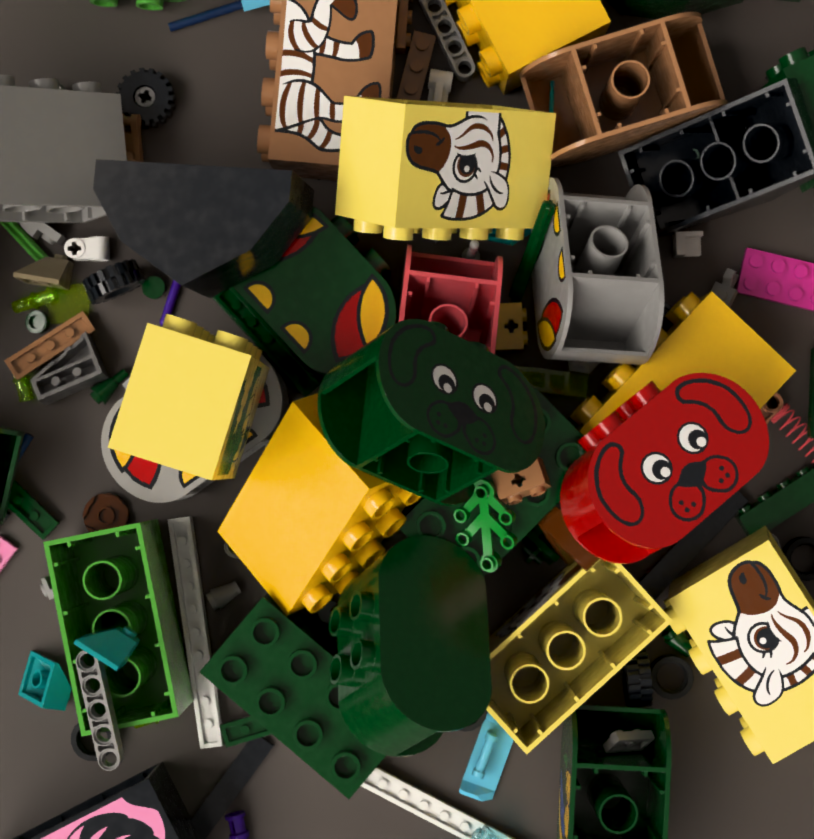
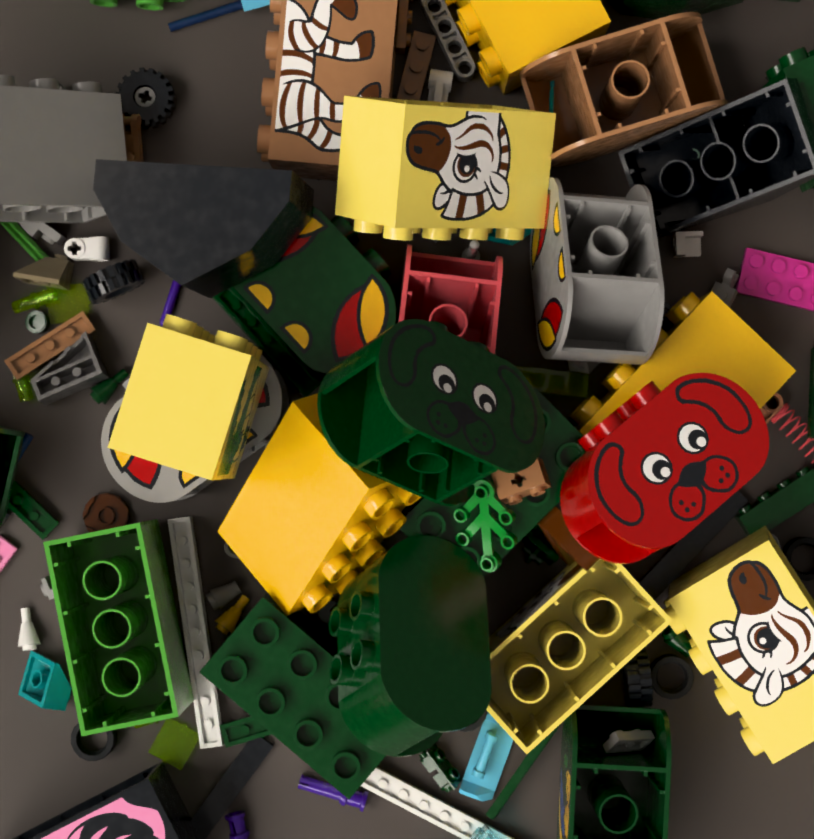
teal slope [73,626,140,671] -> none
light grey beam [76,650,124,771] -> none
dark green tile [142,276,166,300] -> none
yellow brick [495,302,528,351] -> none
dark green axle [509,199,556,302] -> none
none -> white cone [18,608,41,651]
none -> clear neon green piece [148,718,199,771]
none -> yellow cone [215,594,250,635]
none -> dark purple pin [298,774,369,812]
none -> dark green hinge [419,744,462,793]
none -> dark green tile [486,724,561,820]

